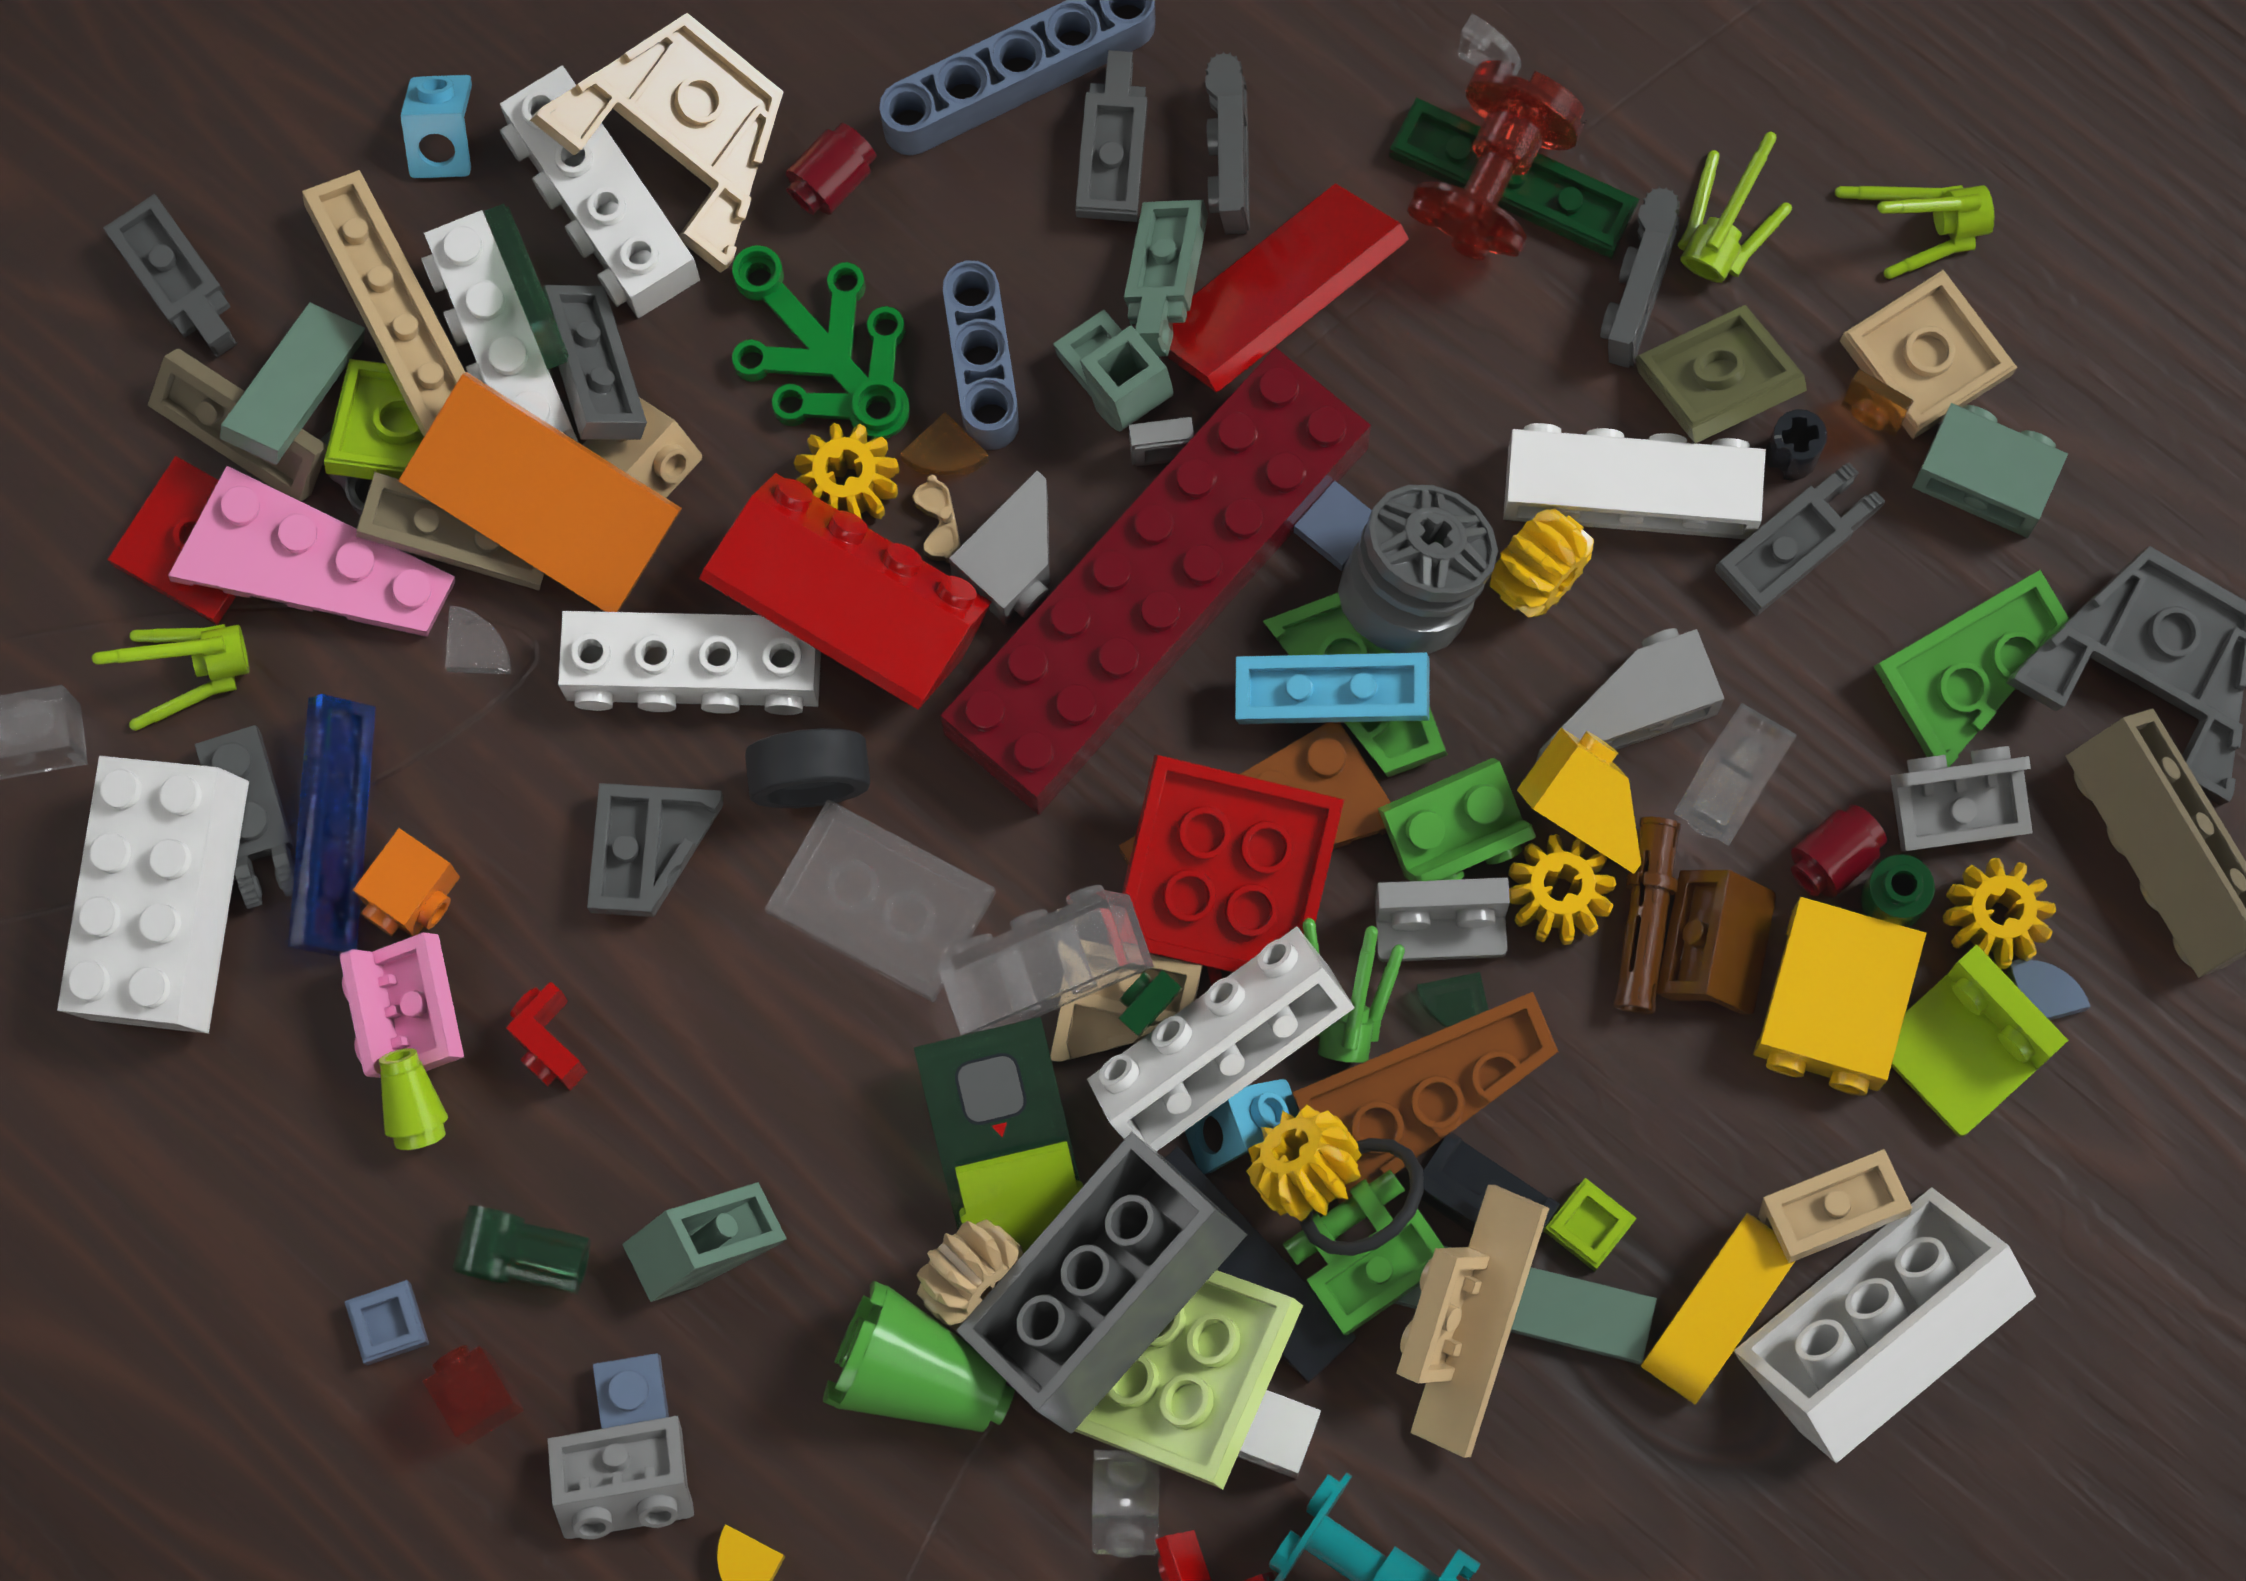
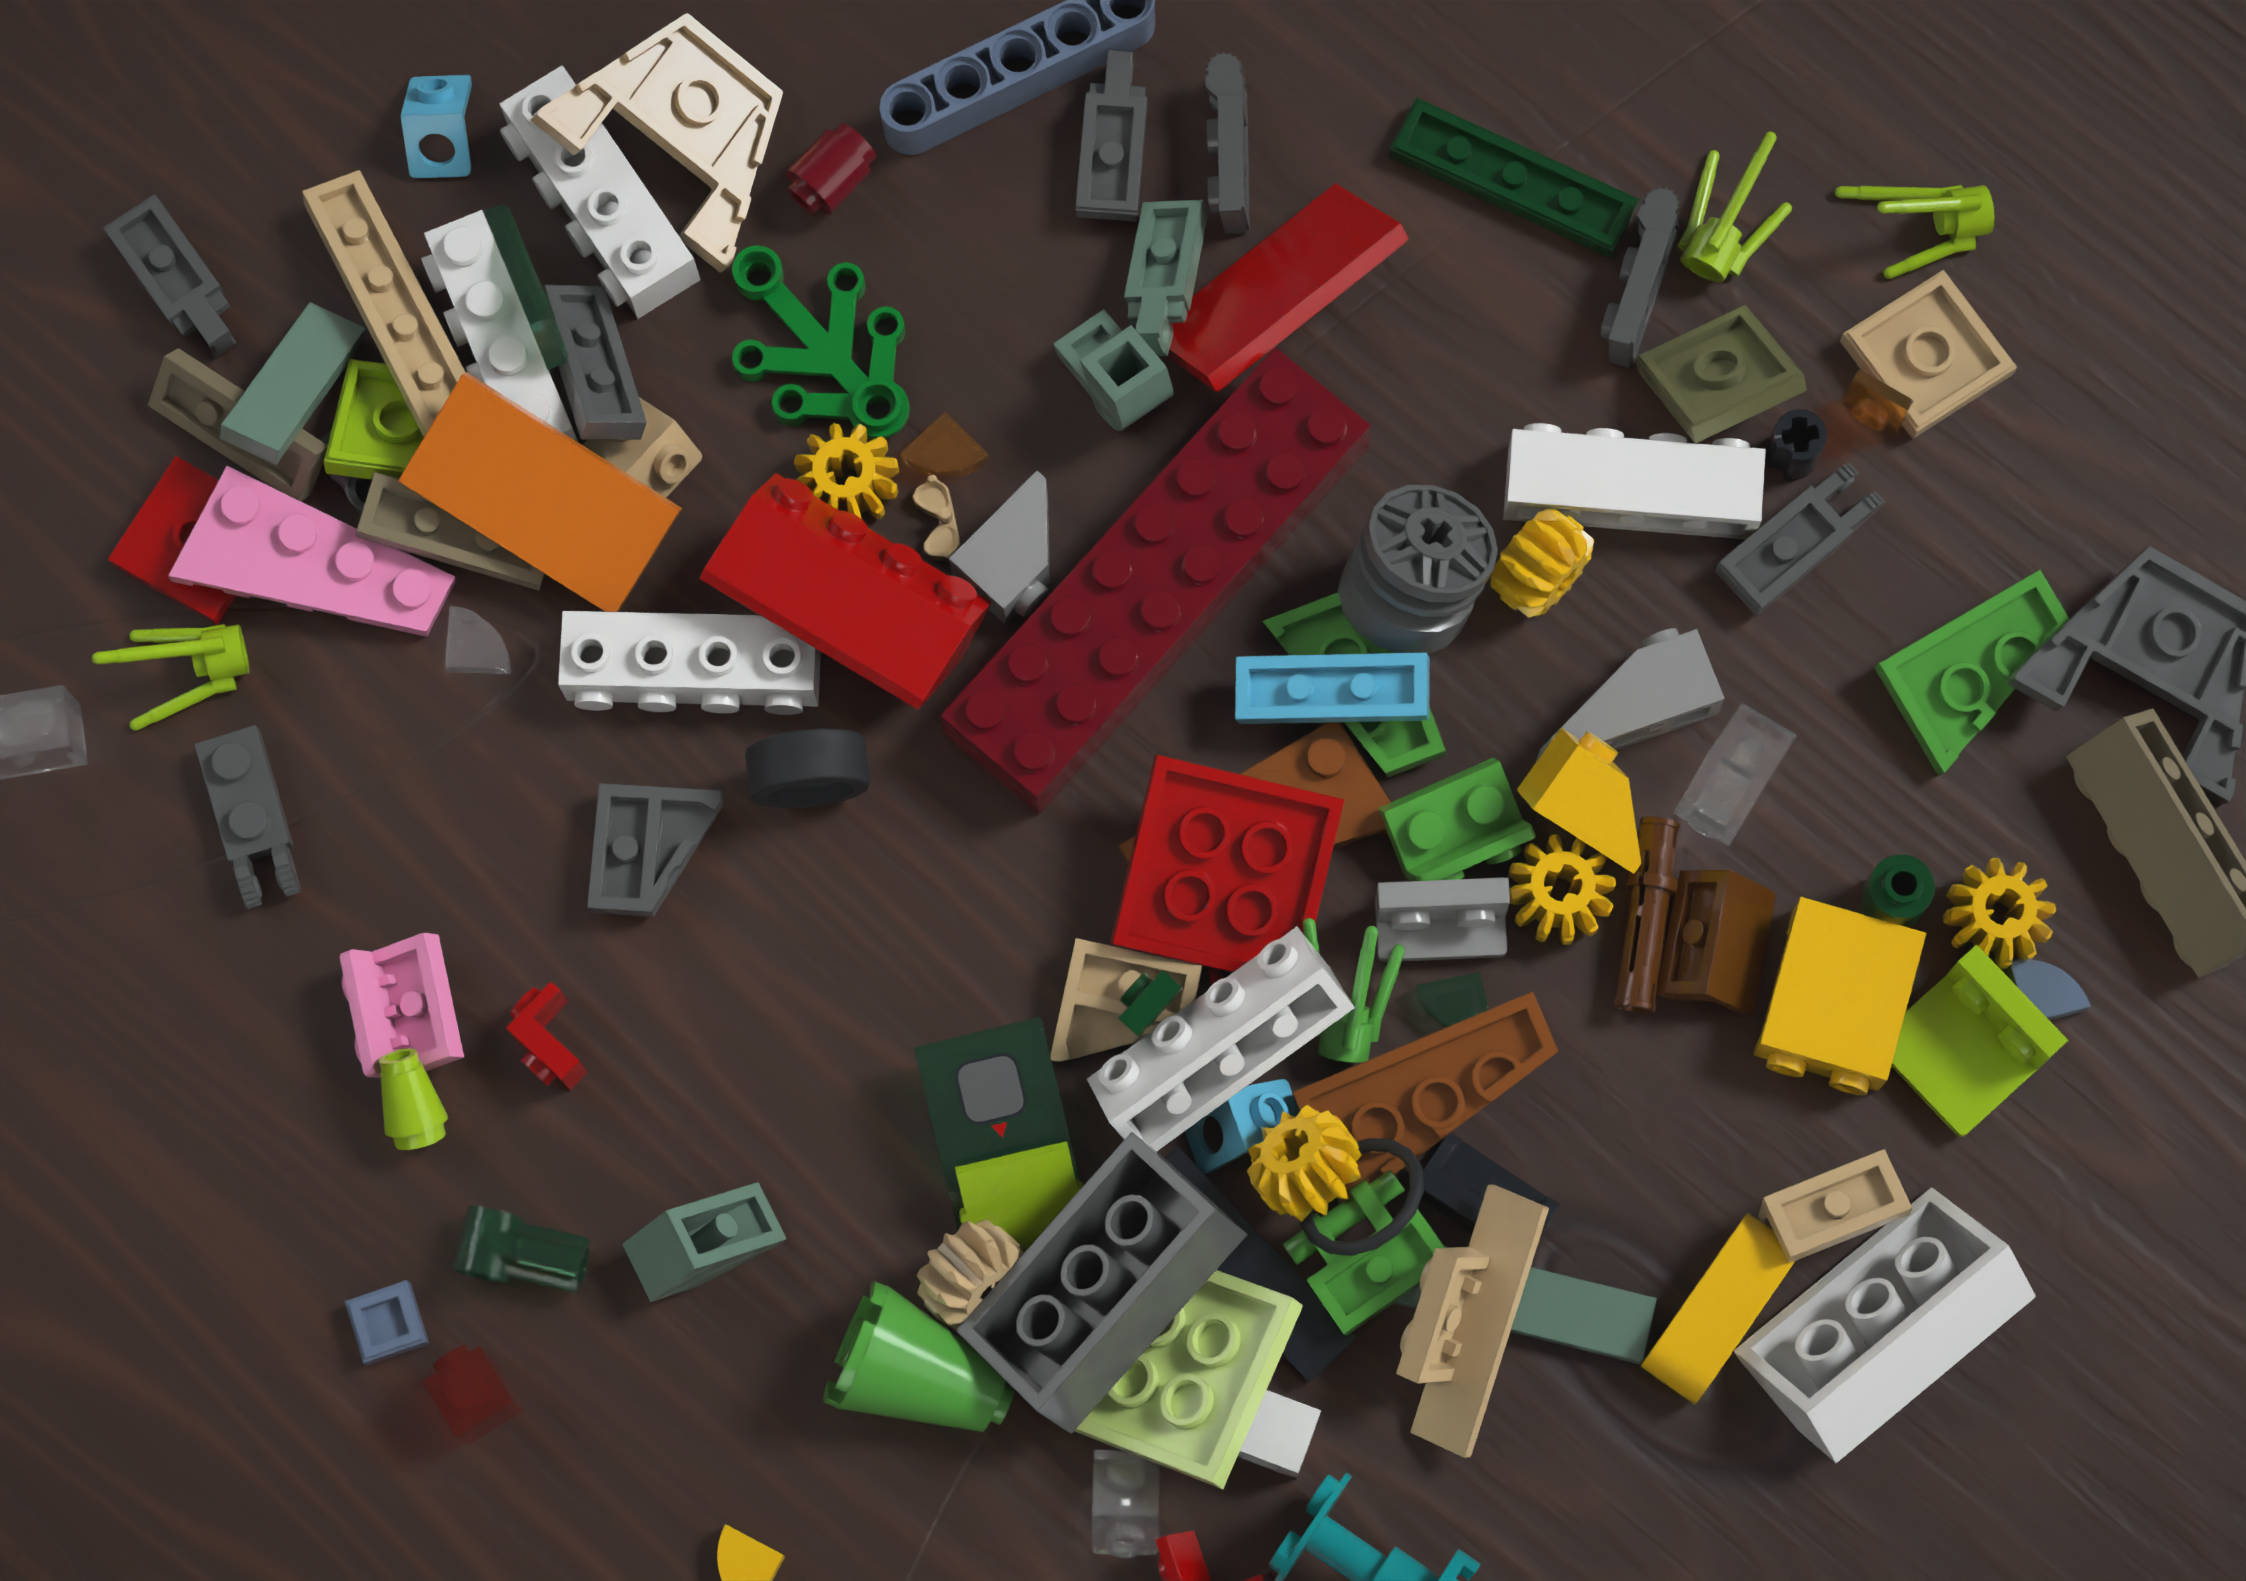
white brick [57,756,249,1034] -> none
clear blue plate [288,694,376,957] -> none
orange brick [353,828,460,937] -> none
light grey bracket [547,1416,694,1539] -> none
sand blue plate [593,1353,669,1429] -> none
clear tile [765,799,996,1003] -> none
clear brick [936,885,1154,1038] -> none
sand blue beam [943,260,1019,450] -> none
light grey tile [1129,417,1194,467] -> none
sand blue tile [1294,480,1372,571] -> none
clear red piece [1407,60,1587,261] -> none
clear tile [1458,13,1521,84] -> none
lime tile [1544,1178,1637,1272] -> none
dark red brick [1791,805,1887,898] -> none
light grey bracket [1890,746,2033,851] -> none
sand green brick [1912,403,2068,538] -> none

